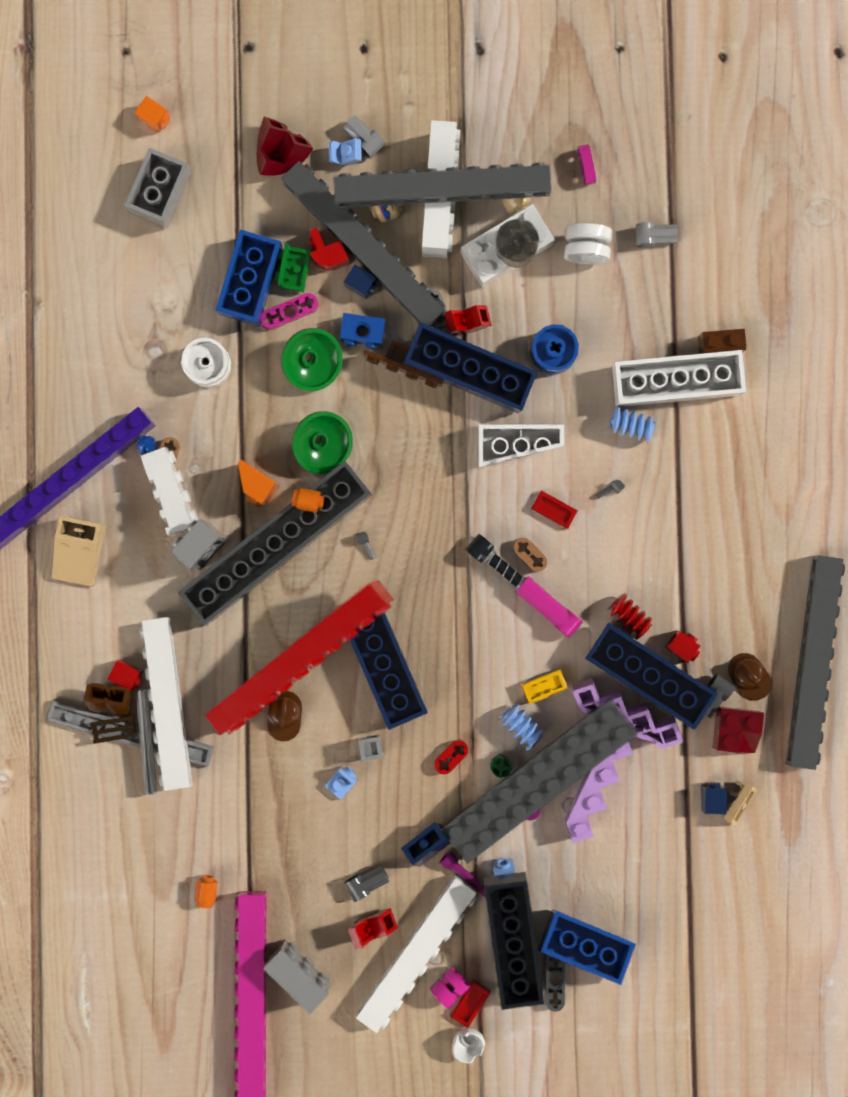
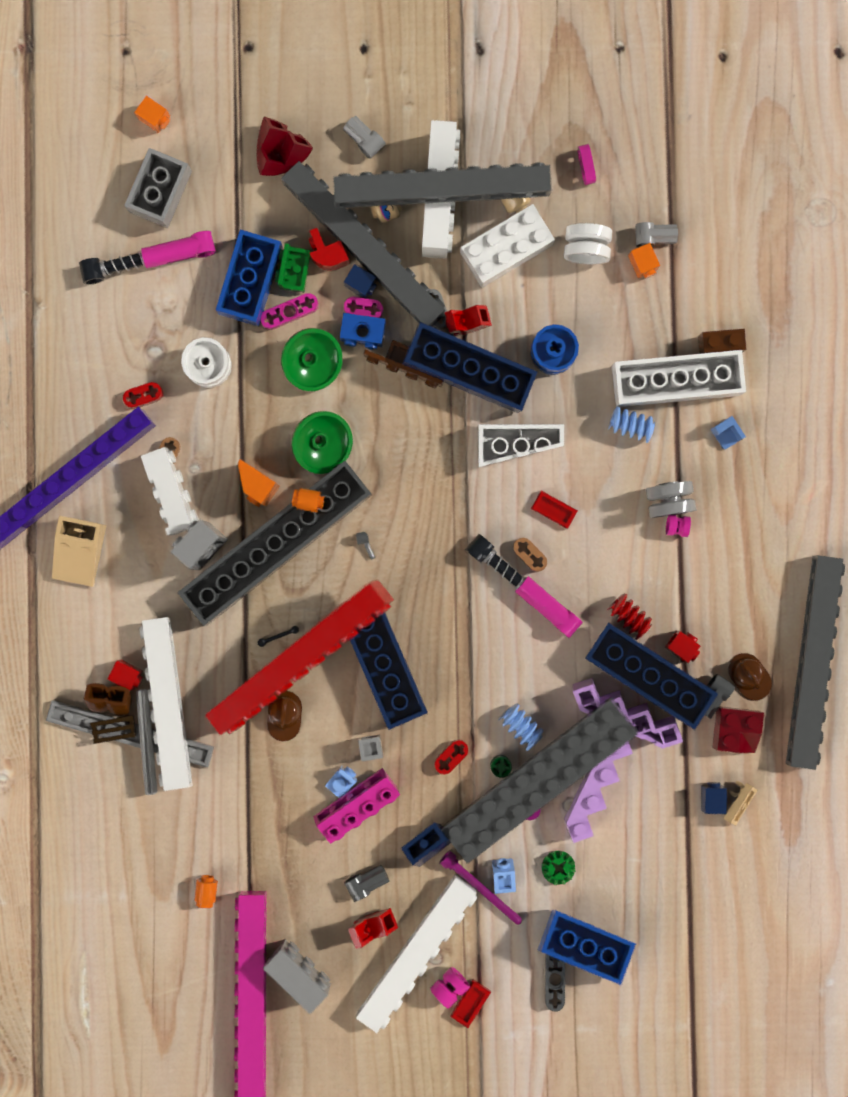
blue plate [136,435,156,455] -> none
light blue bracket [329,138,361,166] -> none
white hair [452,1028,485,1064] -> none
black brick [483,872,544,1010] -> none
clear smoke brick [495,219,539,268] -> none
yellow plate [521,669,568,705] -> none
dark grey hand [596,480,625,499] -> none
none -> piece [79,231,216,285]
none -> red beam [123,382,163,409]
none -> black hinge [257,626,299,647]
none -> dark pink brick [313,768,400,844]
none -> dark pink beam [344,297,383,318]
none -> green gear [542,851,576,885]
none -> orange brick [628,243,660,279]
none -> light grey wheel [645,481,697,518]
none -> dark pink wheel [666,514,691,537]
none -> medium blue panel [710,416,746,450]

